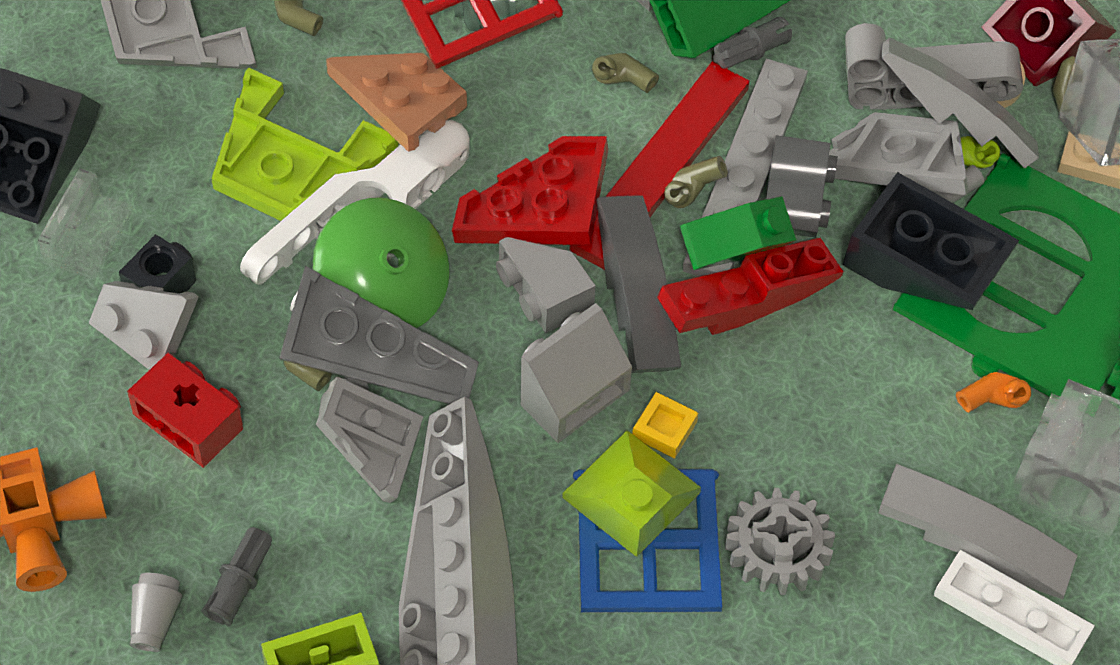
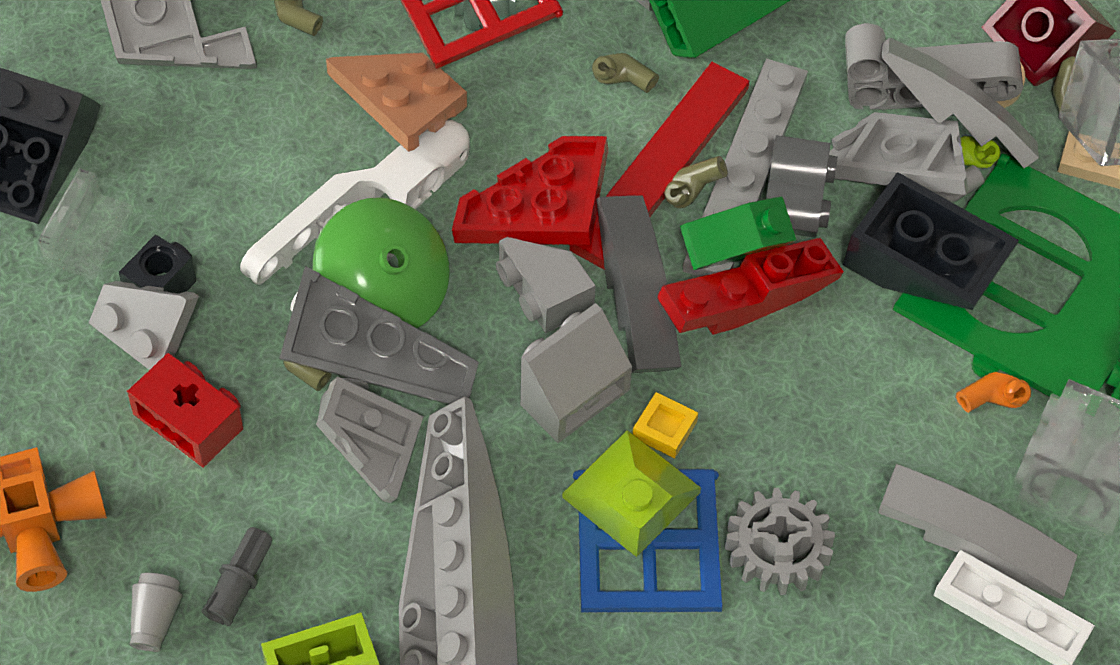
lime wing [212,67,399,221] -> none
dark grey axle [713,16,792,69] -> none

